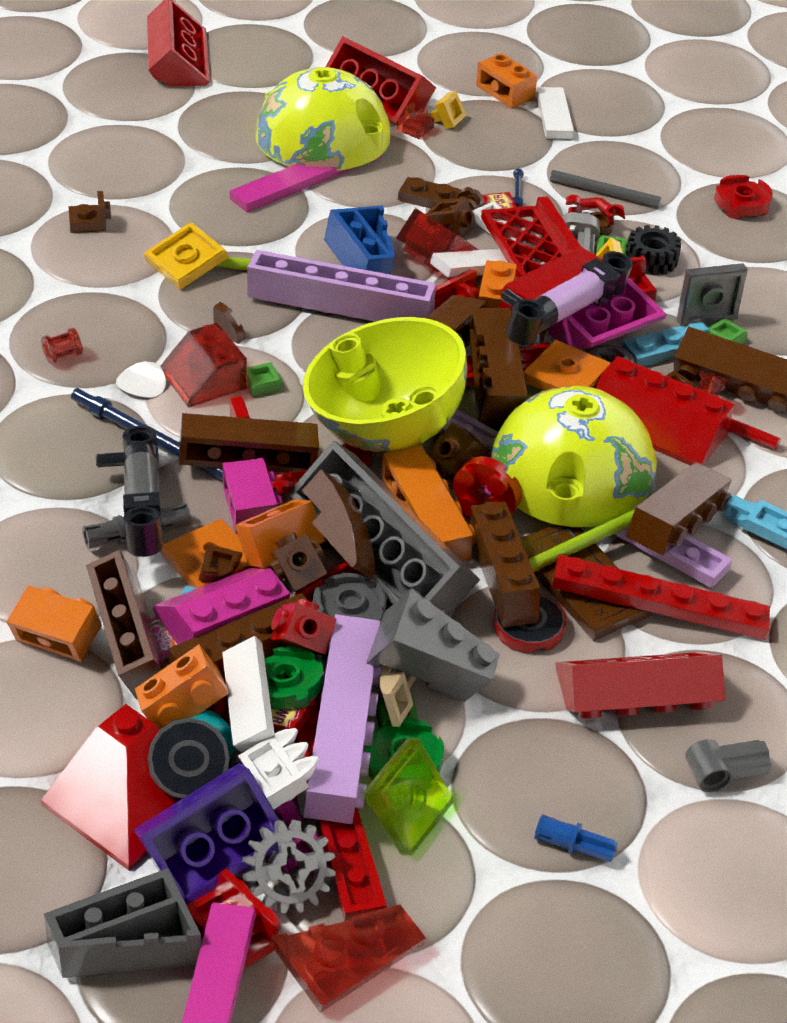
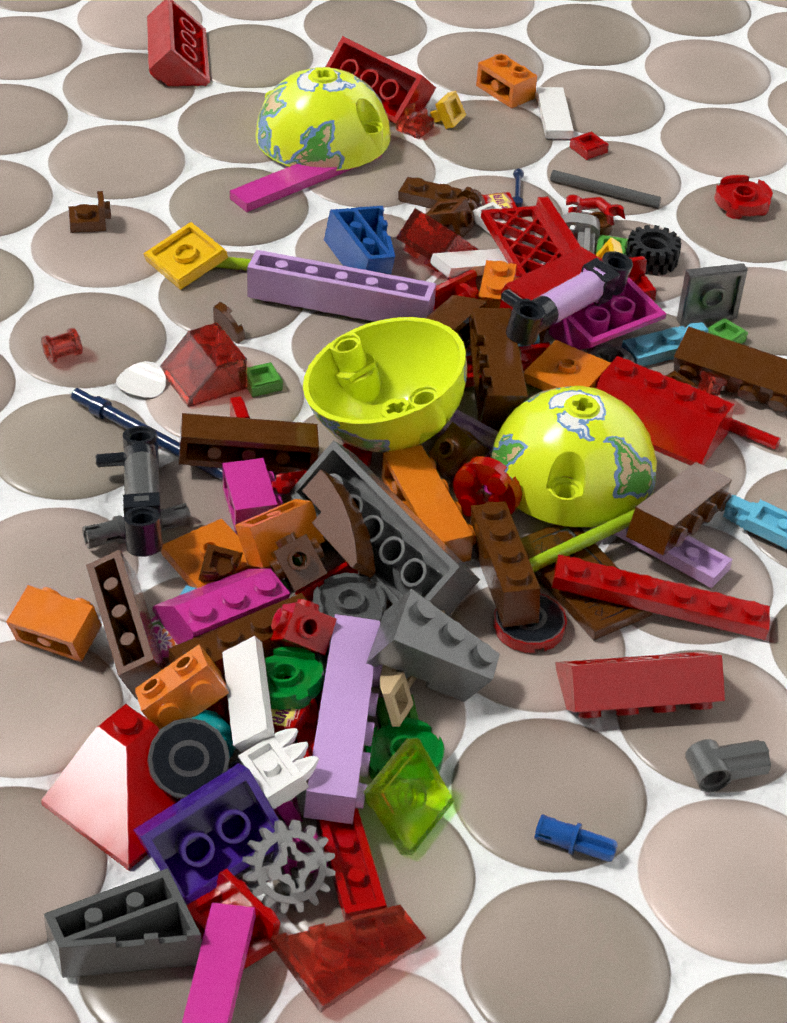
none -> red tile [569,131,609,160]

